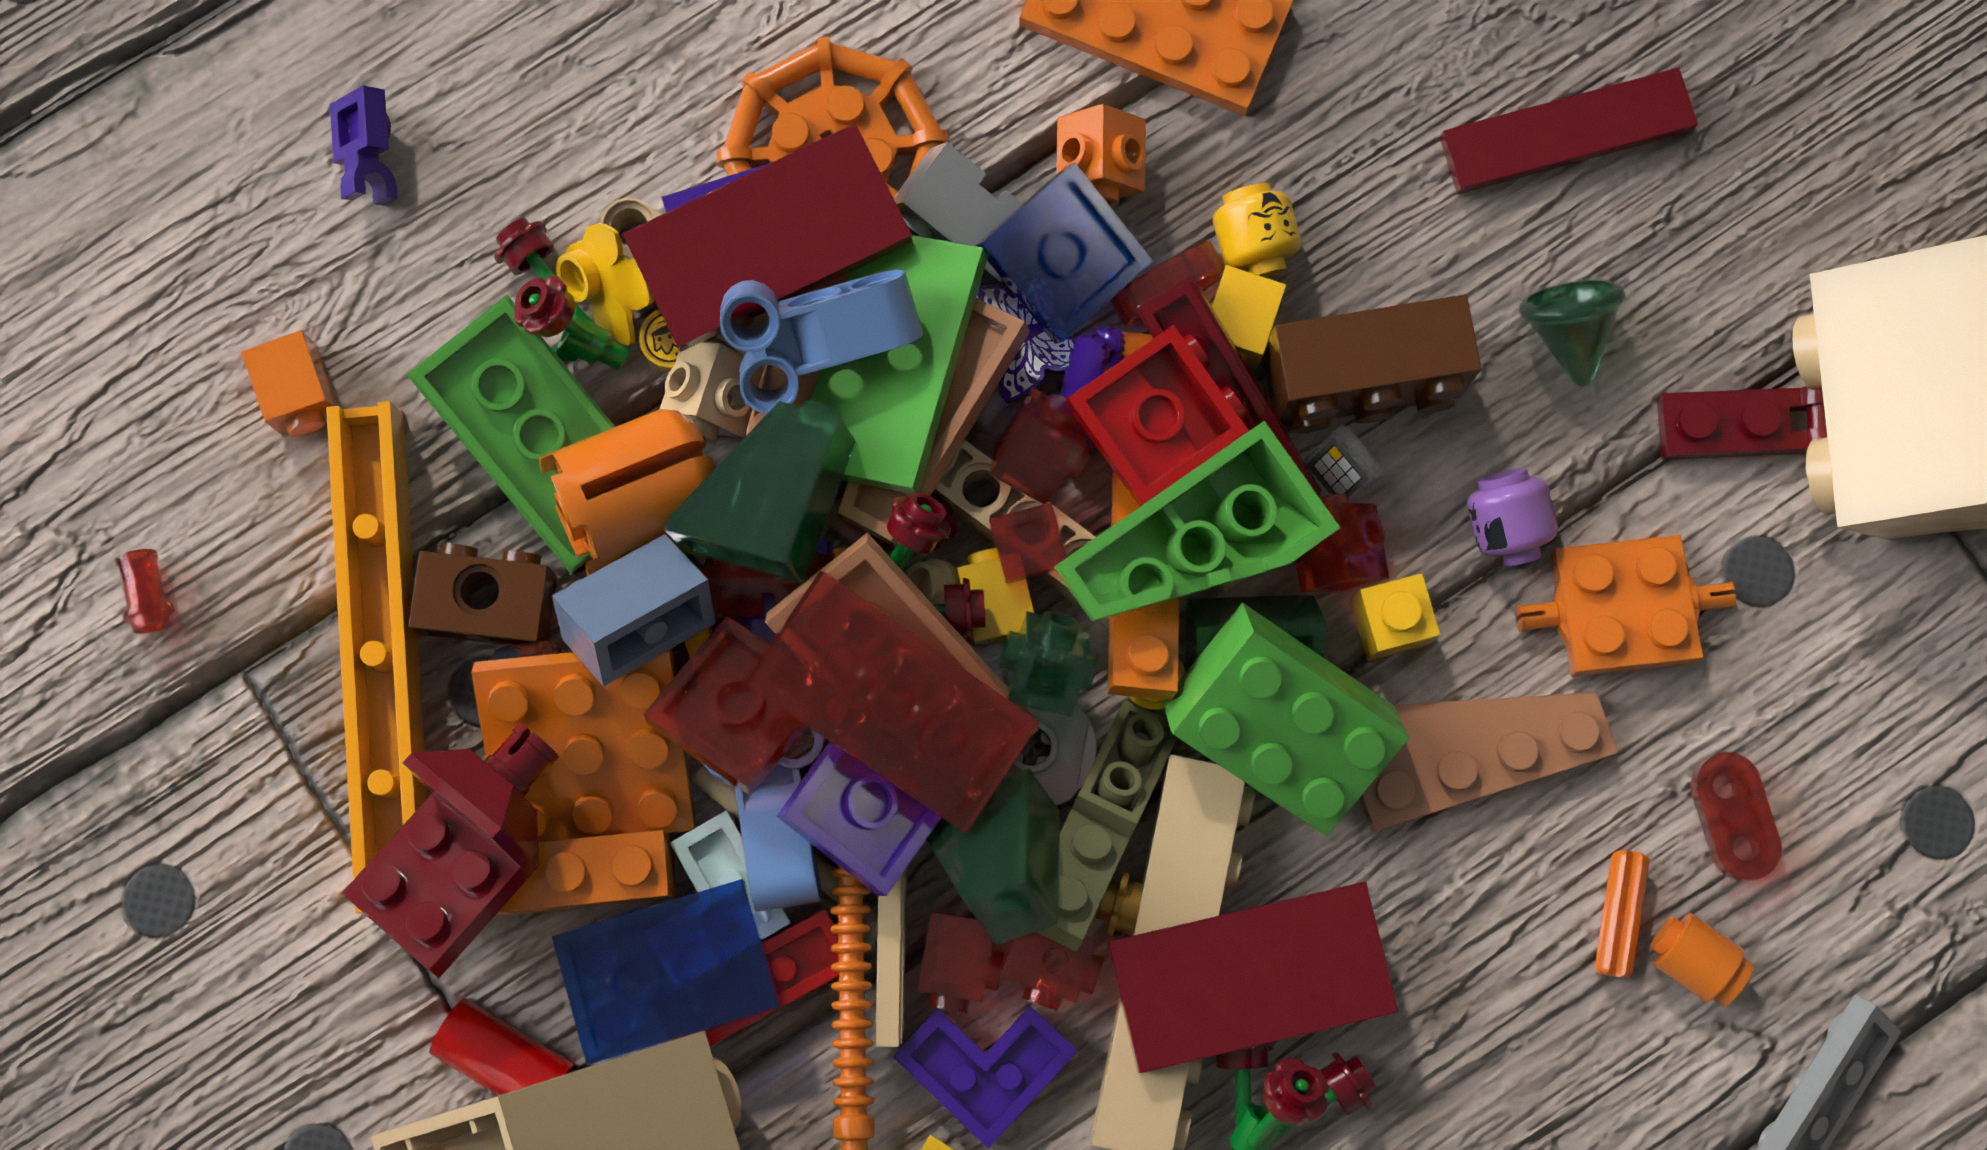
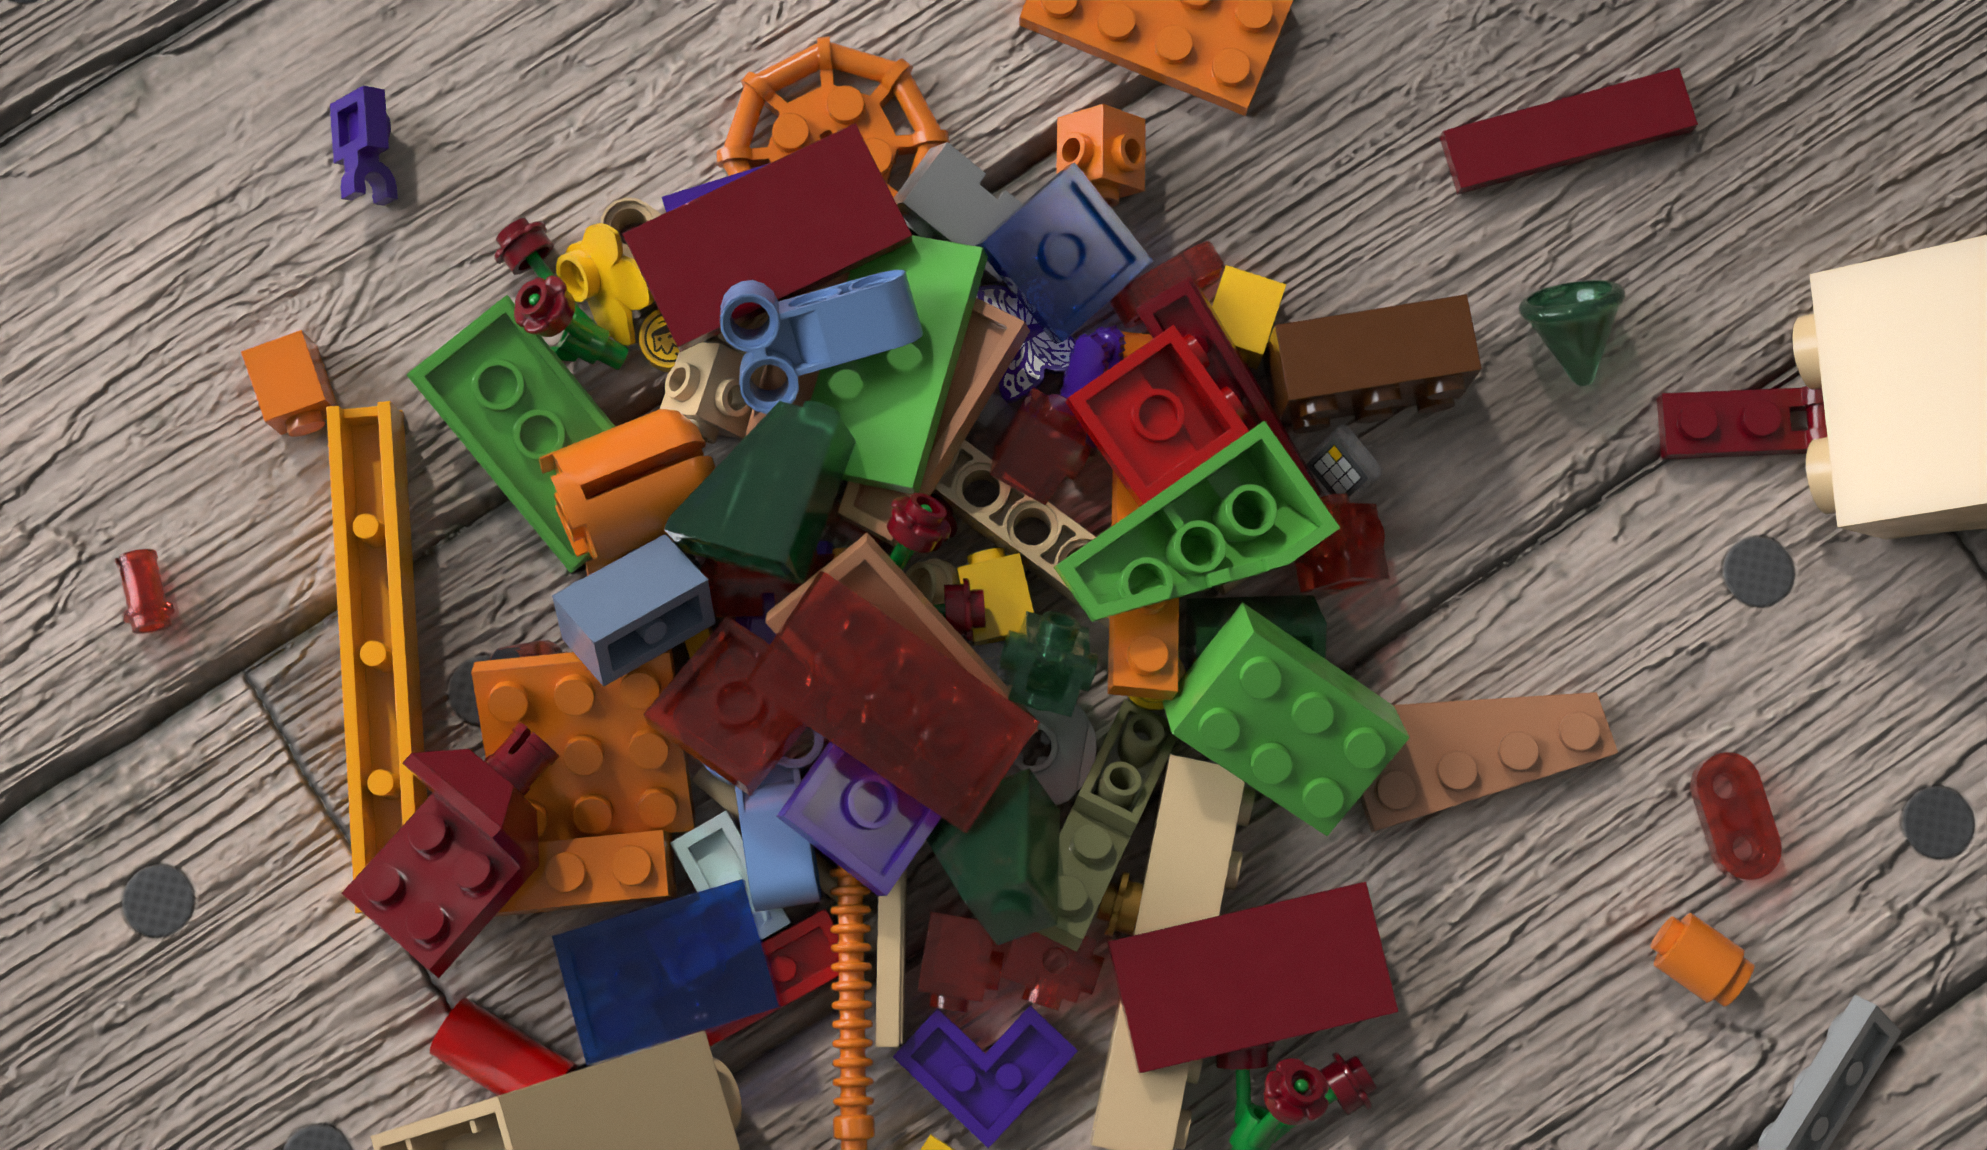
reddish brown brick [408,543,557,650] -> none
clear red tile [989,502,1067,584] -> none
yellow head [1212,182,1302,278] -> none
yellow brick [1350,573,1440,661] -> none
medium lavender head [1467,468,1558,566] -> none
orange plate [1515,535,1736,677] -> none
orange axle [1595,850,1650,979] -> none

